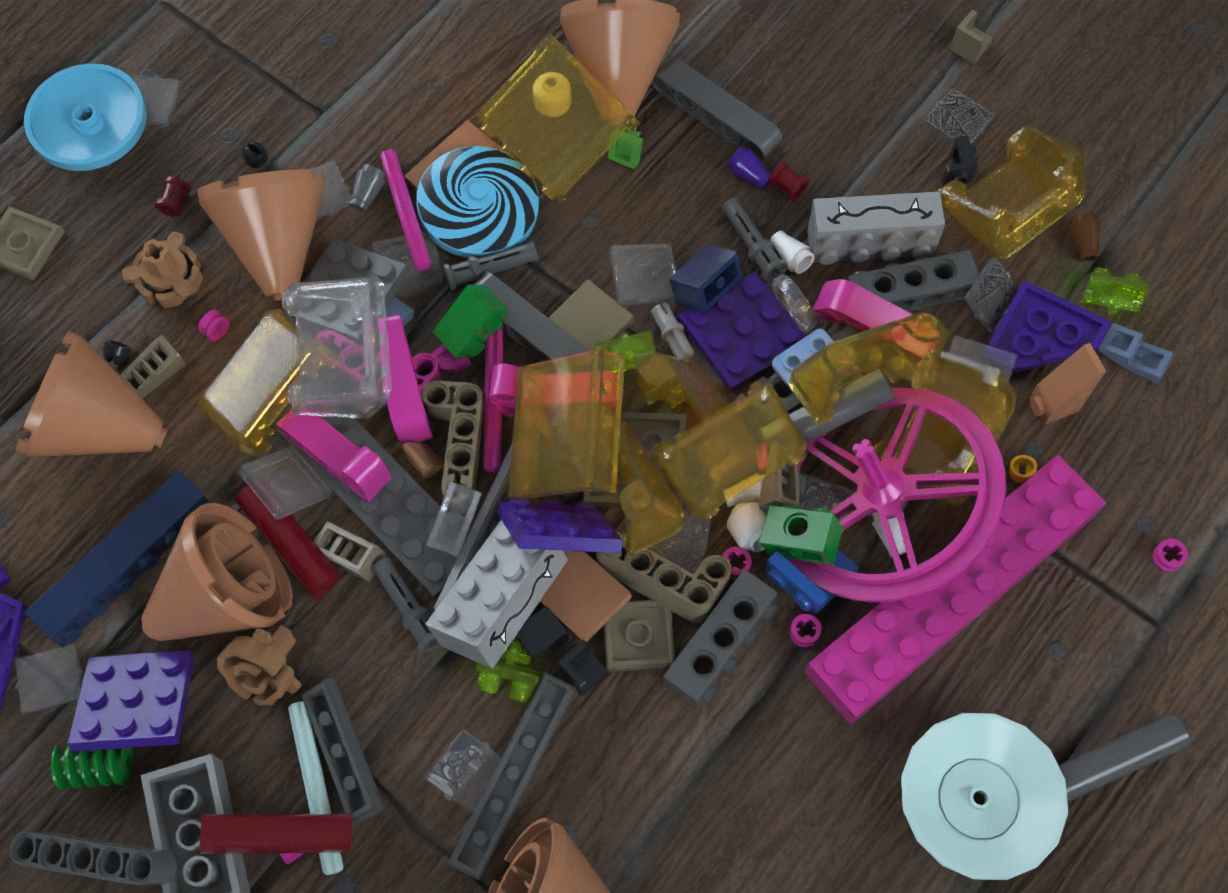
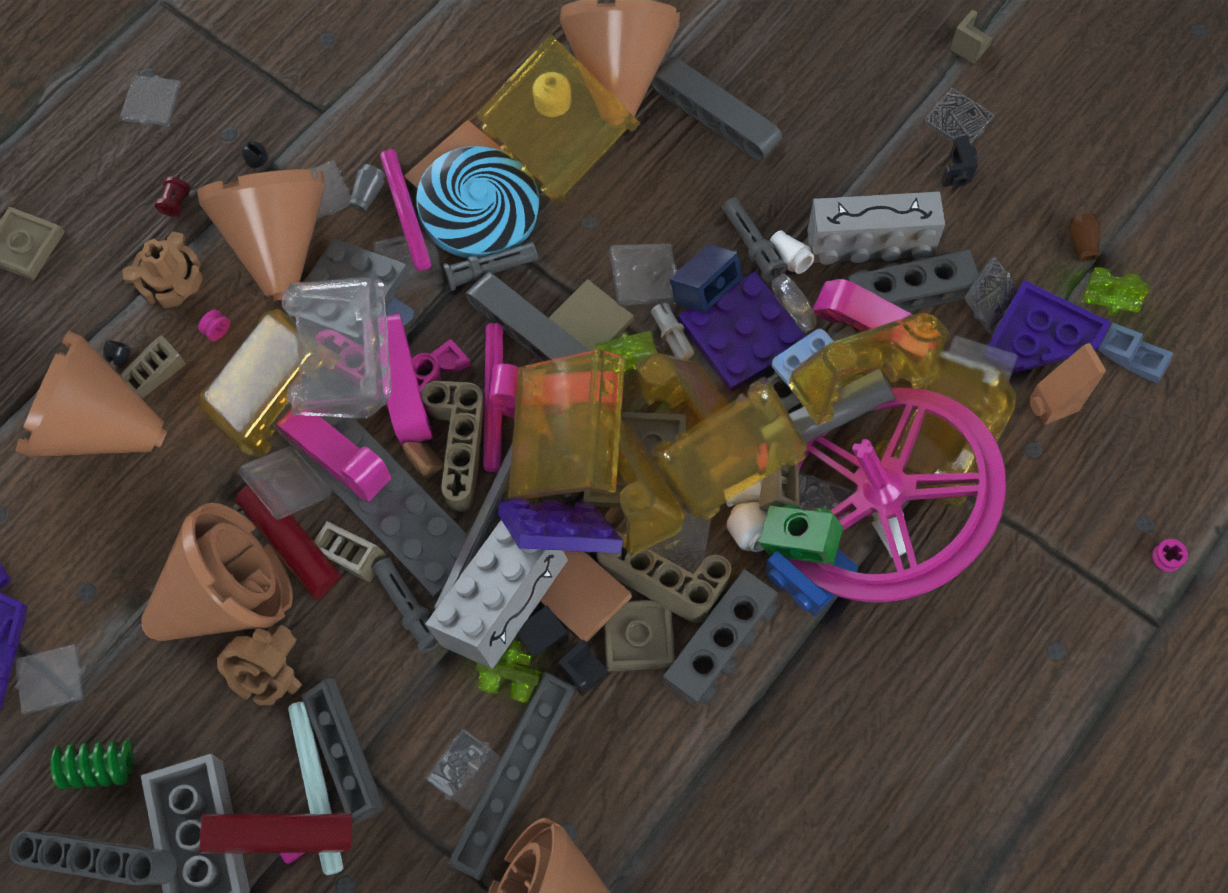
medium azure dish [24,64,147,171] -> none
dark blue brick [24,470,211,648] -> none
plate [68,650,194,752] -> none
clear slope [426,481,482,556] -> none
green brick [432,285,509,358] -> none
bright green tile [608,128,644,169] -> none
dark pink bush [723,547,752,580] -> none
dark purple cone [727,146,772,189] -> none
dark red bush [769,162,810,202] -> none
dark pink bush [789,614,822,648] -> none
dark pink brick [804,455,1106,725] -> none
light aqua dish [901,713,1068,880] -> none
clear yellow windscreen [938,125,1086,260] -> none
yellow hinge [1009,455,1037,484] -> none
dark grey brick [1058,714,1190,802] -> none

